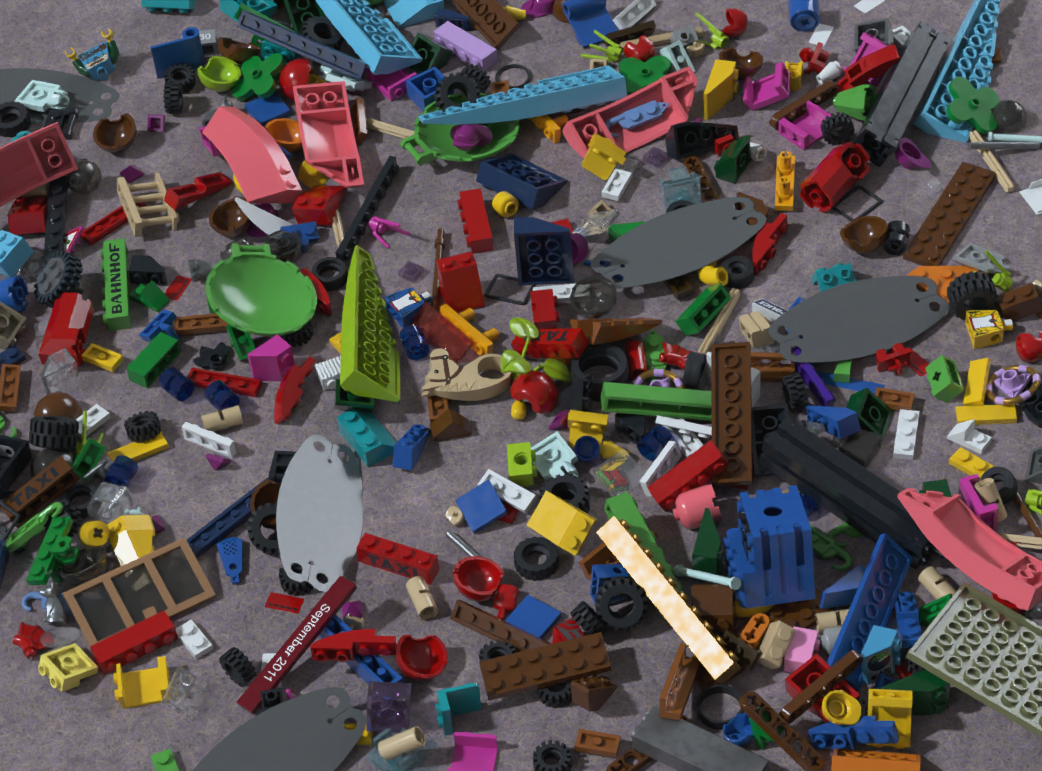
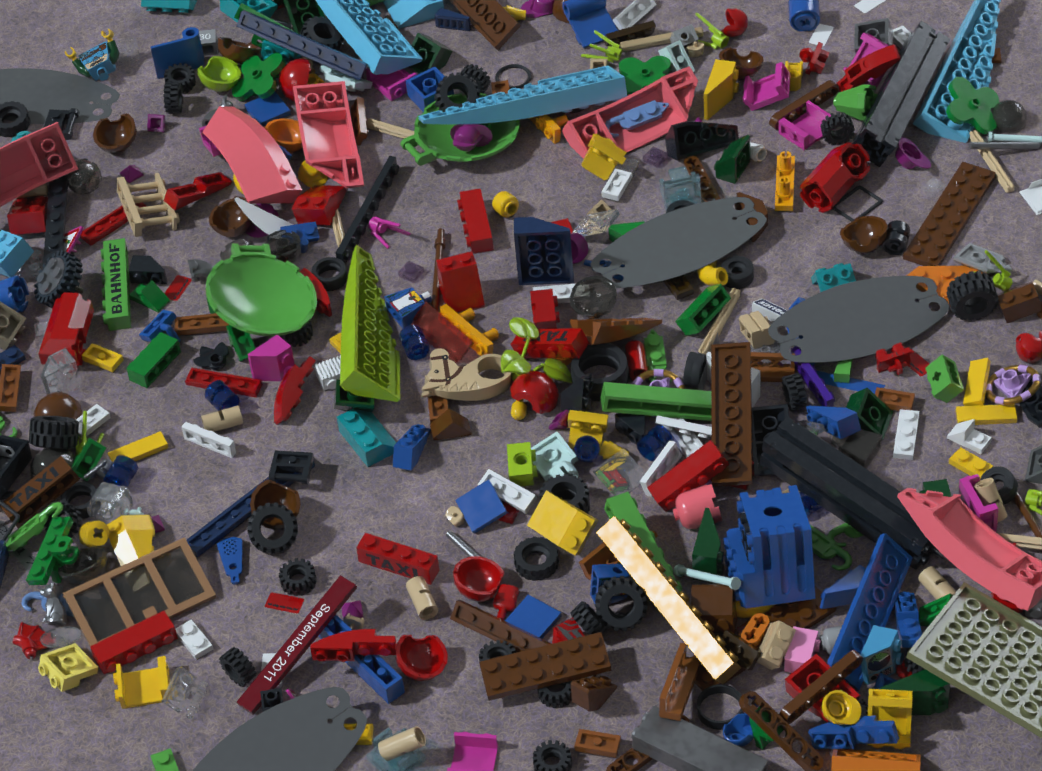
light aqua plate [14,80,69,112] -> none
black tyre [124,411,162,443] -> none
clear blue wheel [159,367,195,402] -> none
magenta slope [205,453,231,470] -> none
piece [276,434,363,592] -> none
clear purple brick [366,681,412,733] -> none
lavender brick [433,21,498,72] -> none
teal bracket [435,683,481,735] -> none
dark blue slope [476,153,568,210] -> none
black piece [485,274,536,305] -> none
red helmet [624,35,655,62] -> none
red arm [659,342,693,370] -> none
red plate [715,134,734,157] -> none
red slope [752,213,789,276] -> none
tan pin [815,609,849,634] -> none
white cone [816,61,843,84] -> none
yellow torso [965,310,1013,349] -> none

